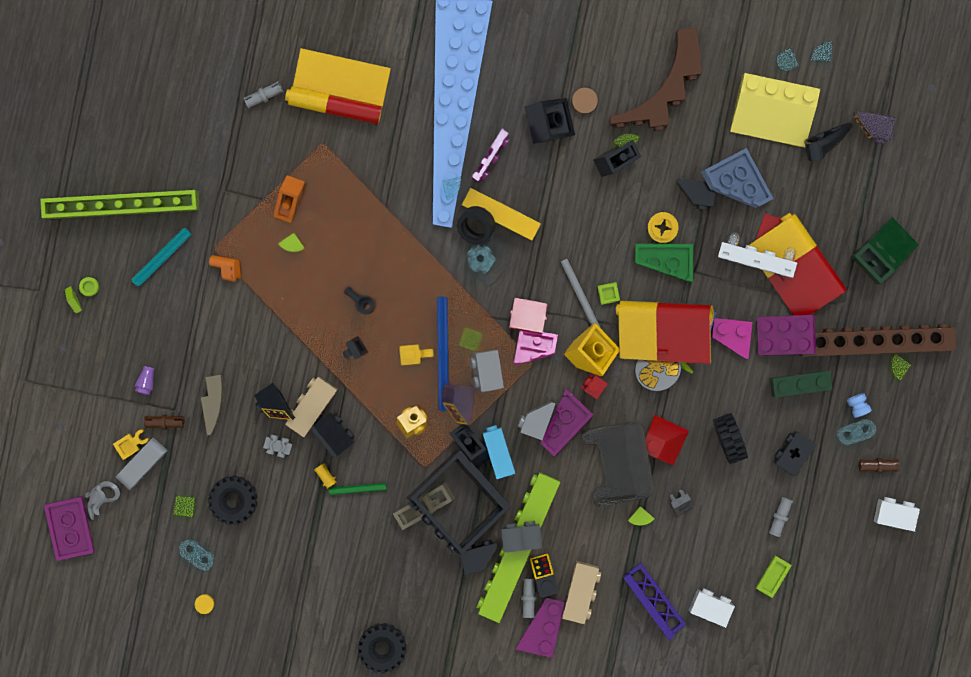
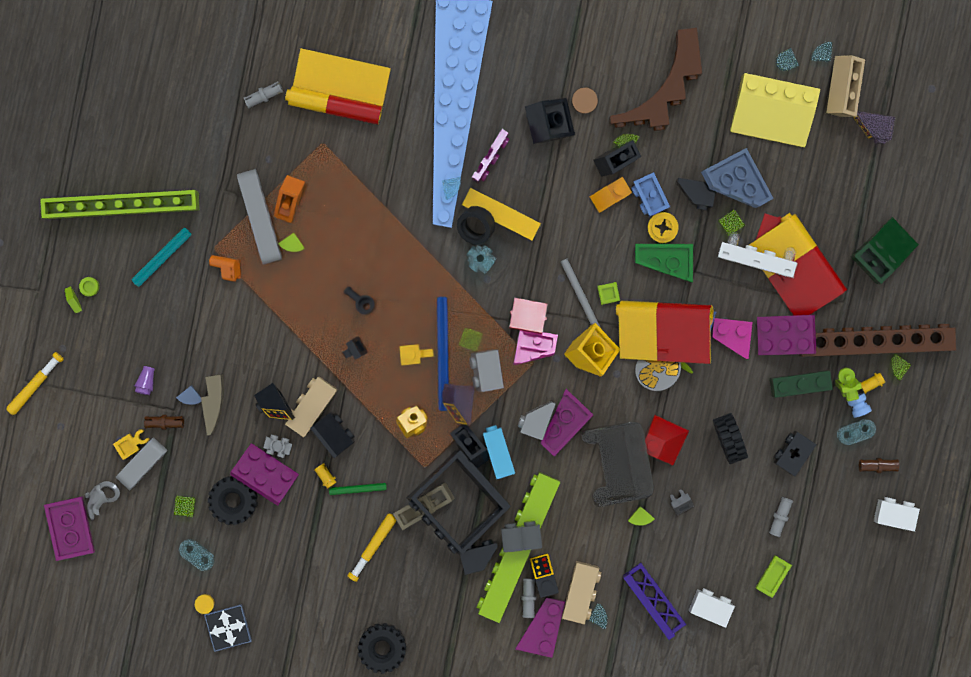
red brick [580,373,608,399] -> none
black piece [804,122,853,161] -> none
none -> yellow piece [6,352,64,415]
none -> sand blue tile [176,385,201,405]
none -> black tile [204,604,252,652]
none -> magenta plate [230,443,299,506]
none -> light grey beam [237,169,282,265]
none -> yellow piece [347,513,397,582]
none -> clear light blue tile [589,603,607,629]
none -> light orange slope [590,177,632,213]
none -> medium blue bracket [631,172,670,217]
none -> clear neon green tile [718,210,745,236]
none -> tan brick [826,55,865,117]
none -> lime hips [835,368,862,401]
none -> yellow pin [860,373,885,394]

